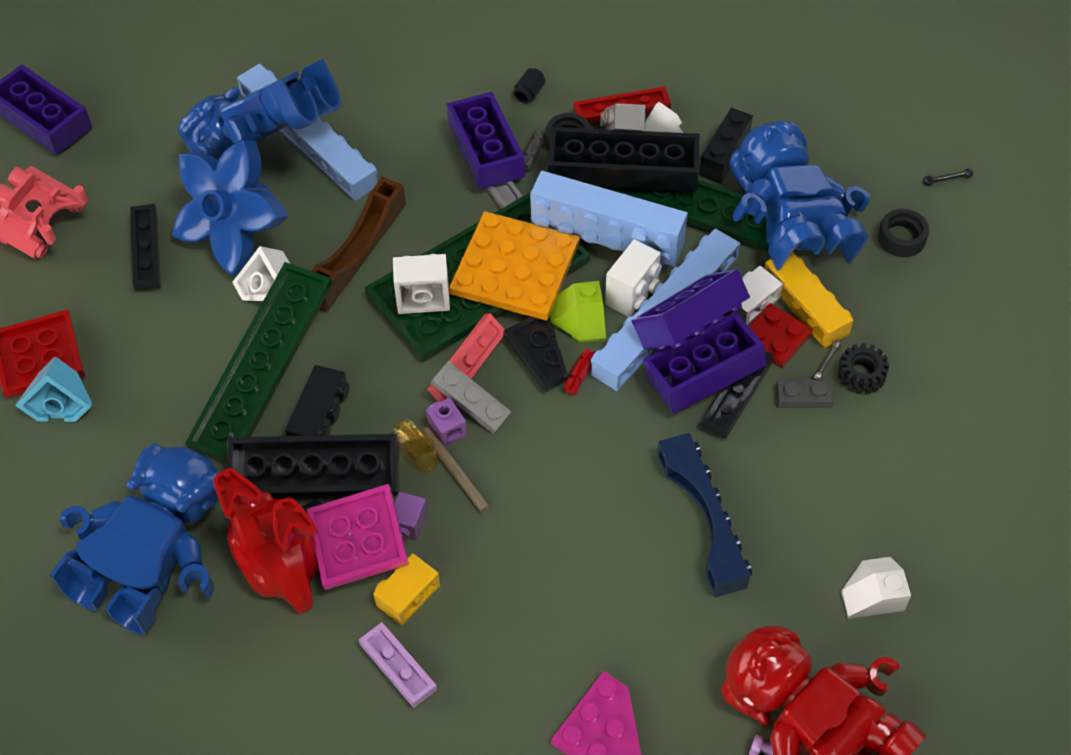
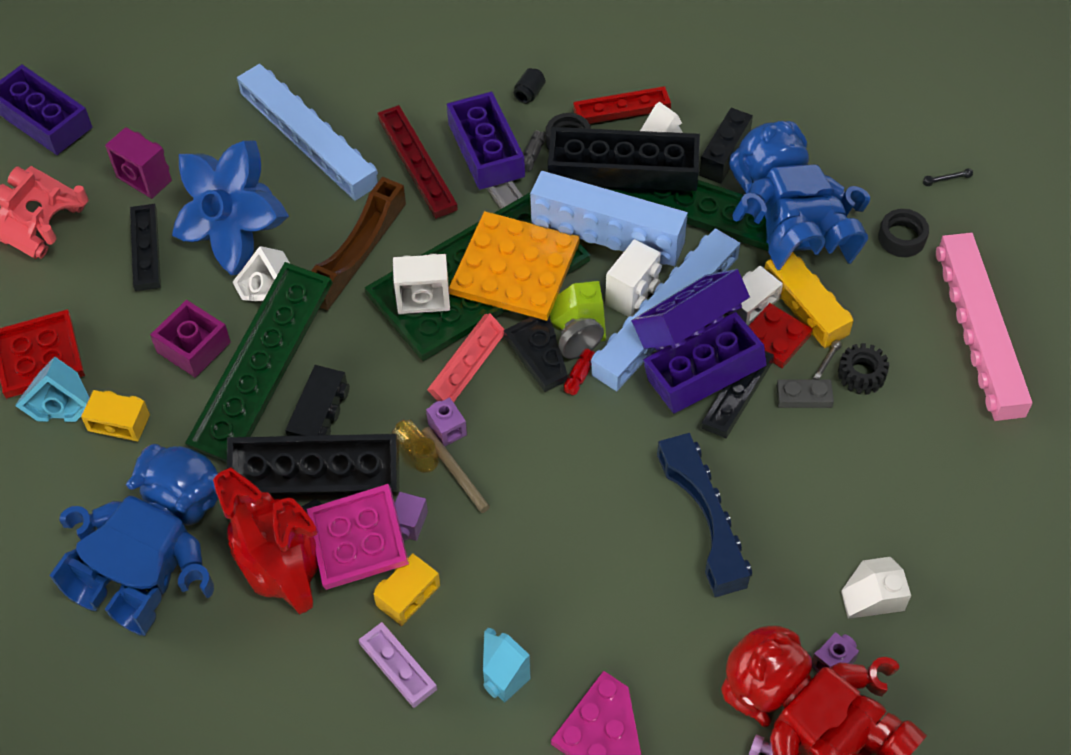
blue piece [177,59,341,161] -> none
light grey plate [430,361,511,434] -> none
light grey brick [600,104,645,131] -> none
none -> yellow brick [81,390,150,442]
none -> magenta brick [105,127,172,199]
none -> magenta brick [150,300,231,378]
none -> dark red plate [377,105,458,219]
none -> medium azure slope [483,628,530,703]
none -> dark grey piece [559,318,604,359]
none -> medium lavender brick [812,632,859,672]
none -> bright pink brick [936,233,1032,421]

